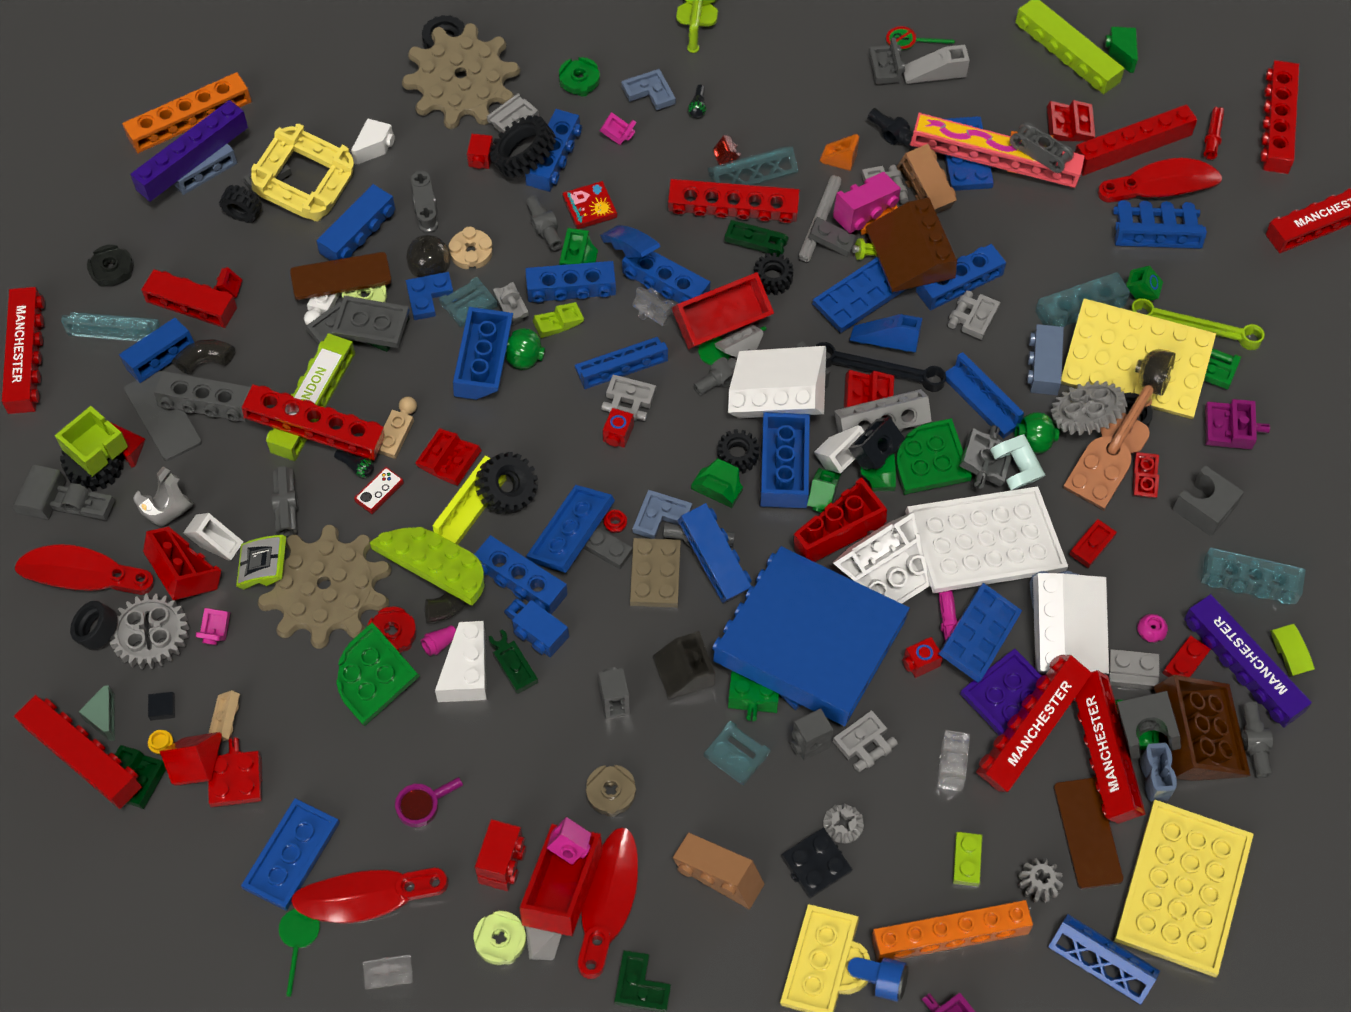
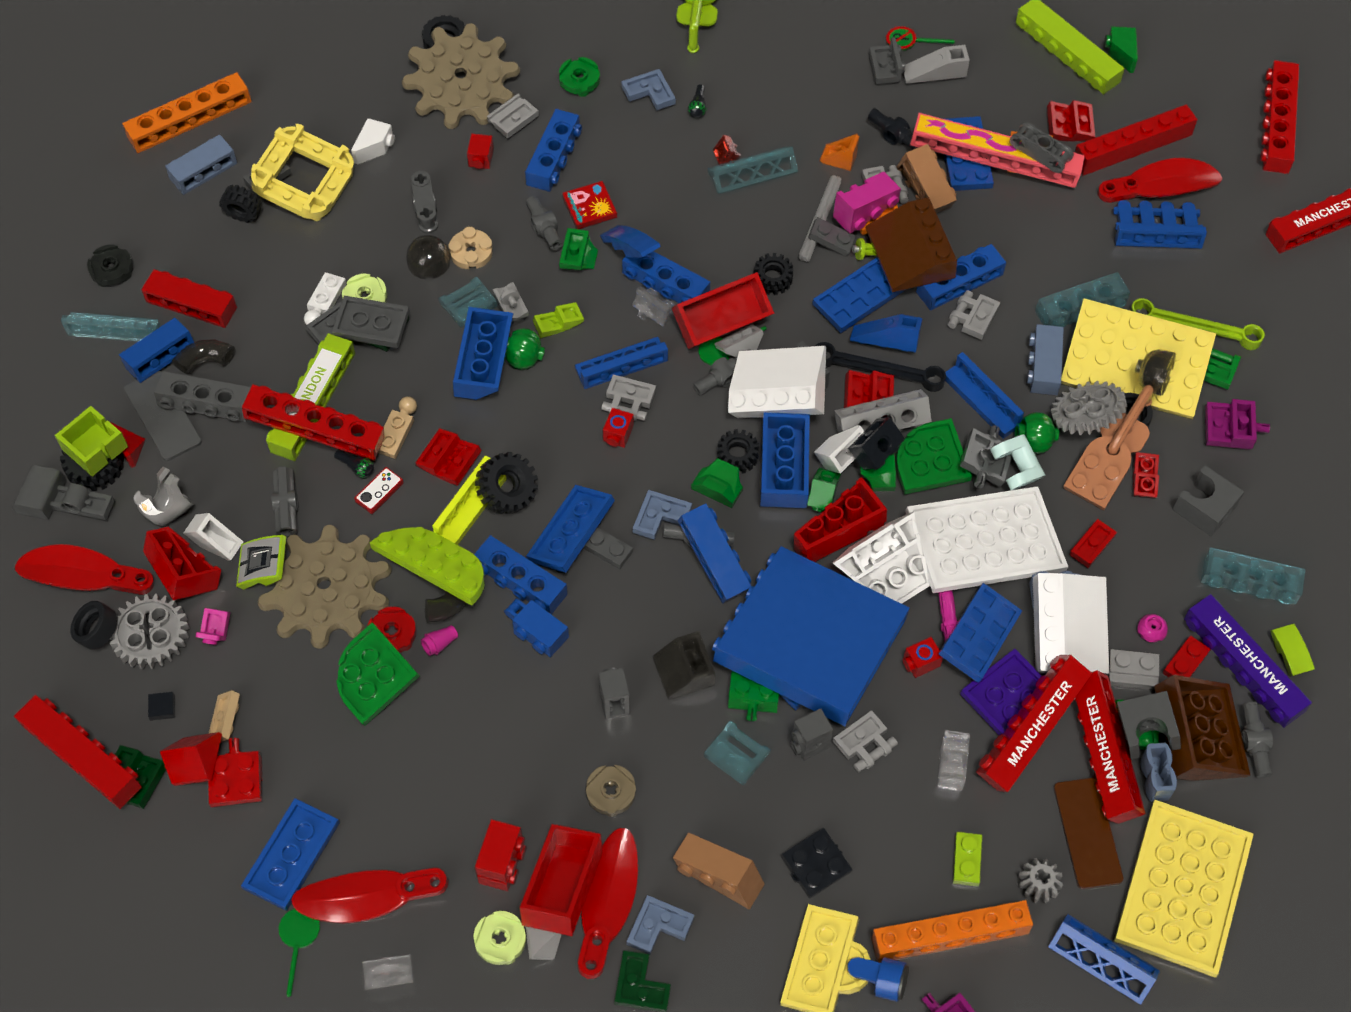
red brick [2,287,45,414] -> none
sand green slope [79,685,115,741] -> none
dark purple brick [130,100,248,202] -> none
yellow plate [148,730,174,754] -> none
red tile [213,267,243,298] -> none
reddish brown piece [290,252,391,300] -> none
blue brick [316,184,395,261] -> none
piece [395,777,463,827] -> none
blue plate [406,272,454,320] -> none
white wedge [435,621,487,702] -> none
dark green plate [489,630,538,694] -> none
black tyre [490,115,556,178] -> none
blue brick [525,261,616,303] -> none
dark pink brick [547,817,591,865] -> none
dark pink bracket [599,112,636,145] -> none
red plate [604,510,627,533] -> none
dark tan plate [630,538,681,608] -> none
red brick [668,179,799,223] -> none
dark green plate [724,220,789,257] -> none
light grey gear [823,803,864,843] -> none
green brick [1126,265,1163,301] -> none
red axle [1203,107,1224,160] -> none
none -> sand blue plate [626,895,695,955]

